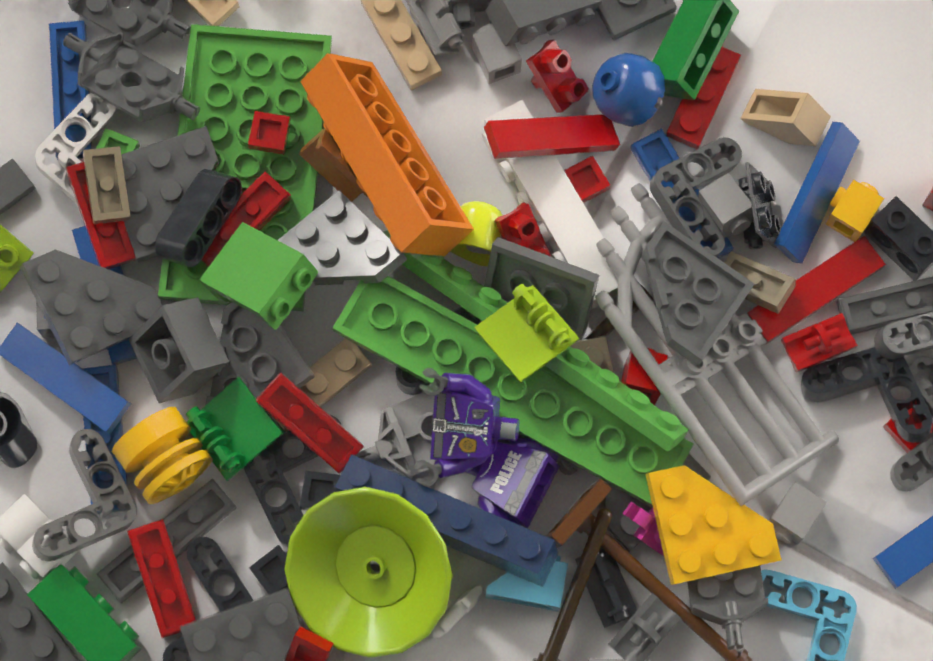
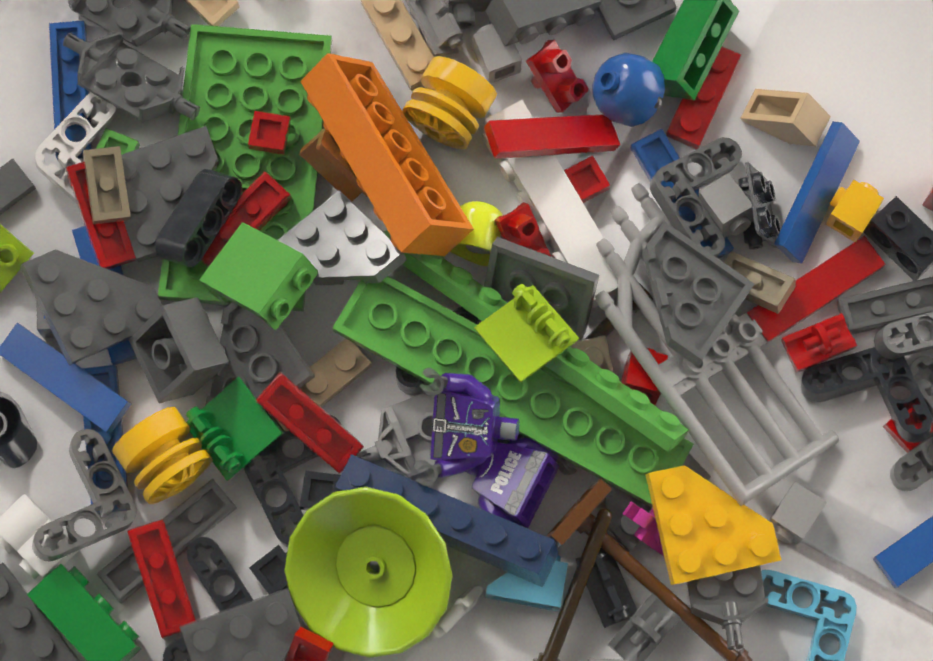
none -> yellow wheel [402,56,497,150]

